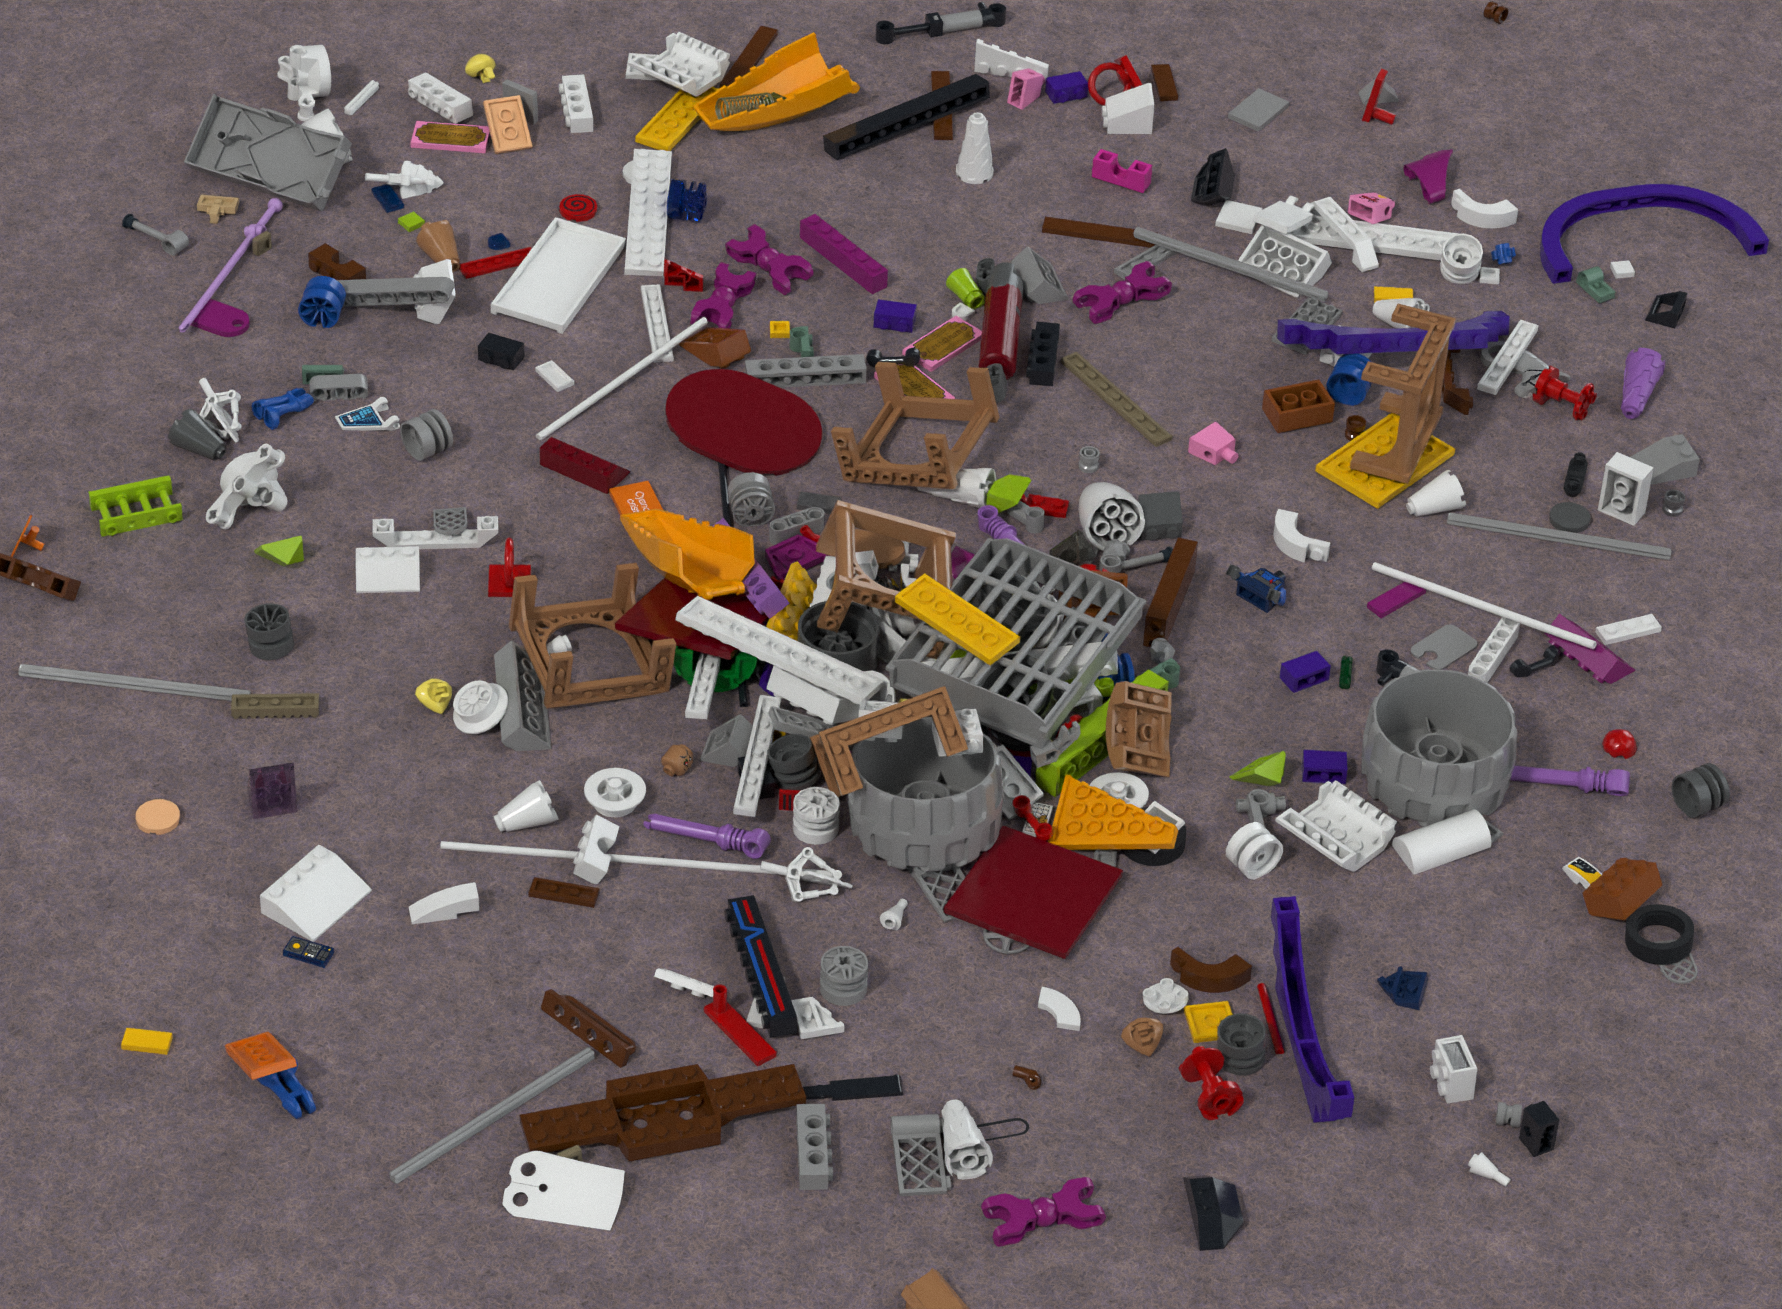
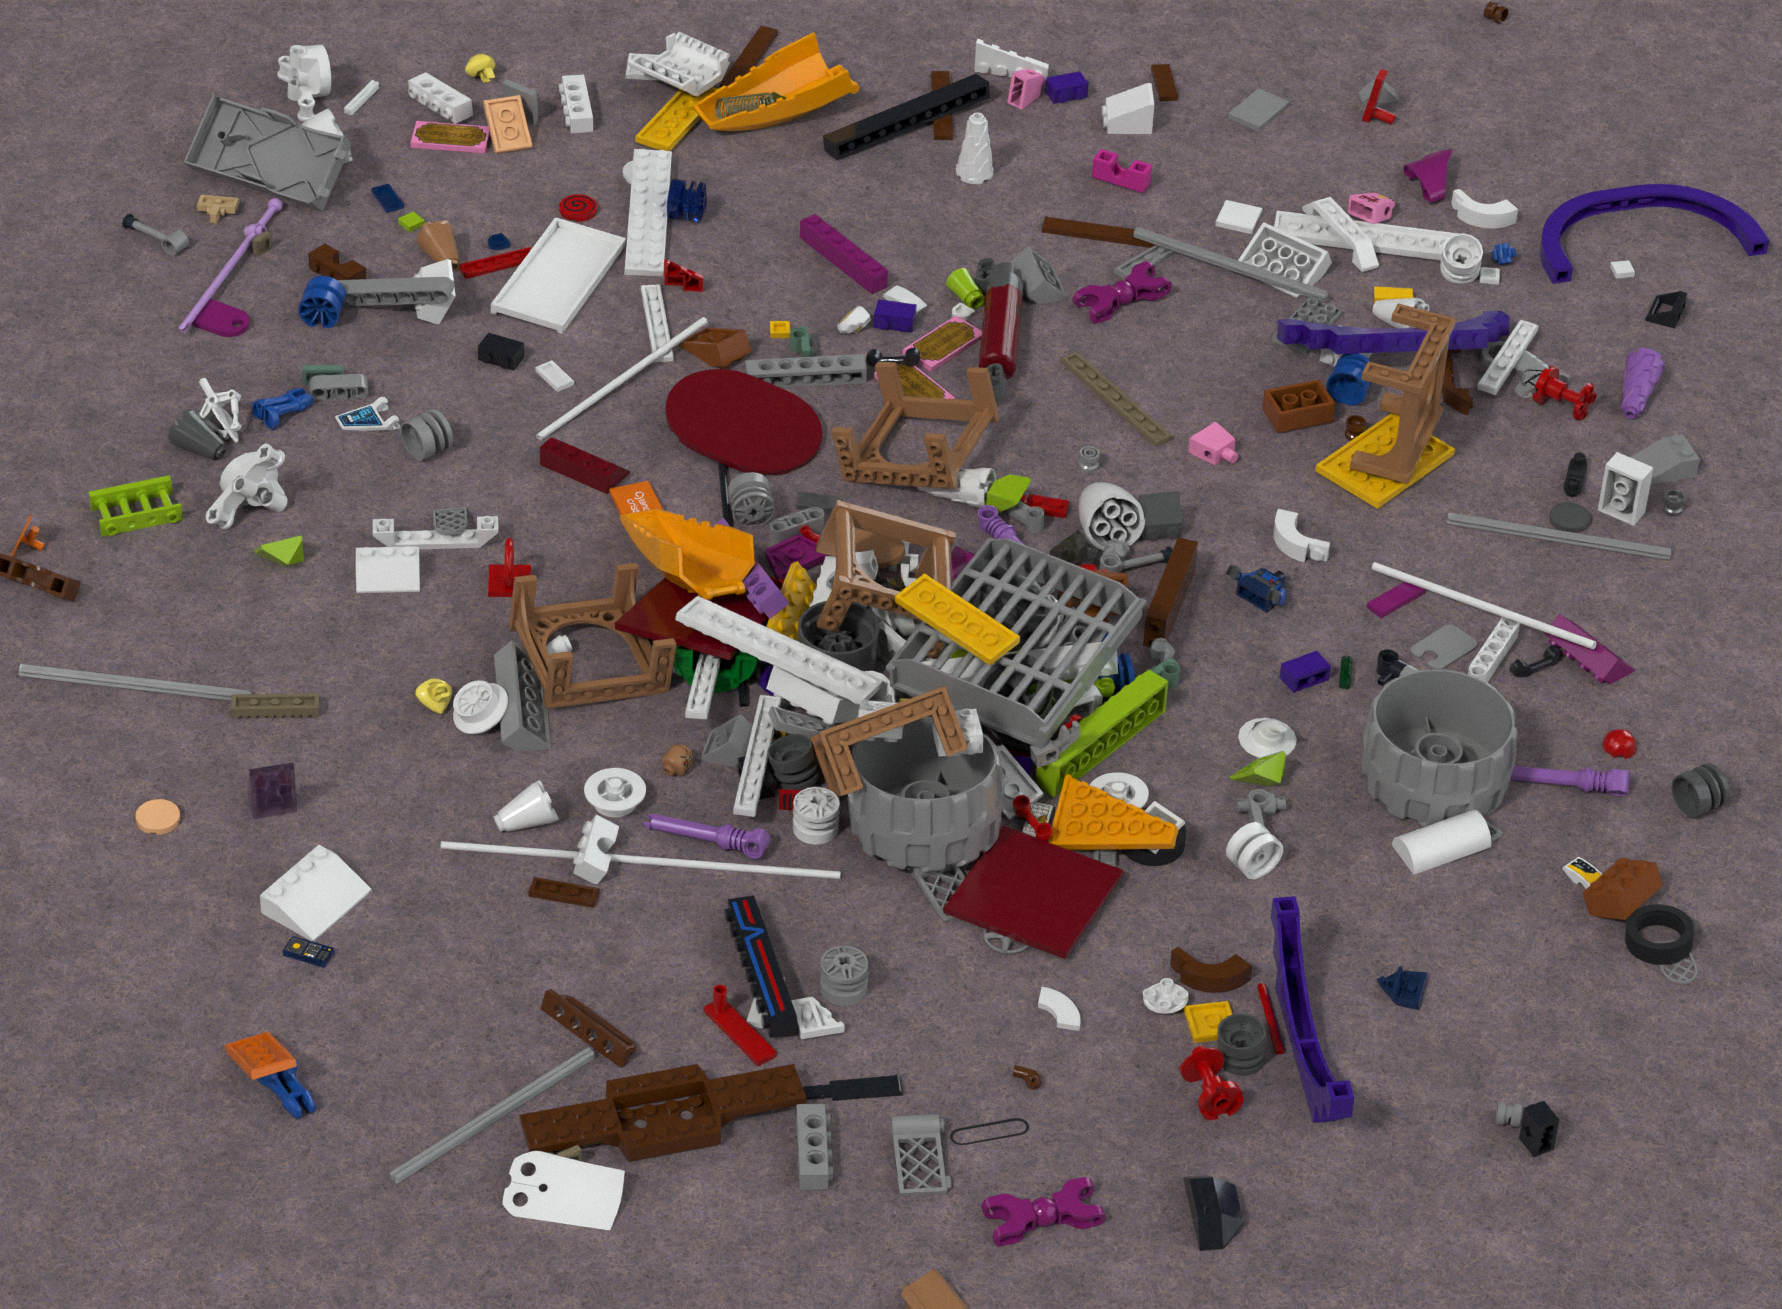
yellow tile [121,1028,173,1055] -> none
dark grey wheel [244,603,294,660] -> none
white bar [365,161,444,199] -> none
white slope [409,882,479,924] -> none
white plate [654,968,714,998] -> none
magenta piece [690,262,757,329] -> none
magenta piece [725,224,814,295] -> none
white bar [760,847,853,903] -> none
black piece [876,2,1006,45] -> none
white cone [880,899,908,930] -> none
white cone [941,1100,993,1180] -> none
black brick [1026,322,1060,387] -> none
red tile [1088,55,1142,106] -> none
medium nougat slope [1106,681,1172,777] -> none
medium nougat piece [1121,1018,1163,1056] -> none
black wedge [1191,148,1235,204] -> none
white tile [1253,196,1315,234] -> none
white slope [1275,780,1397,872] -> none
dark purple brick [1302,750,1348,784] -> none
white cone [1406,470,1466,517] -> none
white piece [1430,1035,1477,1103] -> none
white cone [1468,1152,1511,1187] -> none
sand green plate [1576,266,1615,303] -> none
white plate [1595,614,1662,645] -> none
none -> white rock [837,306,871,334]
none -> white slope [883,285,927,315]
none -> white piece [1238,718,1297,758]

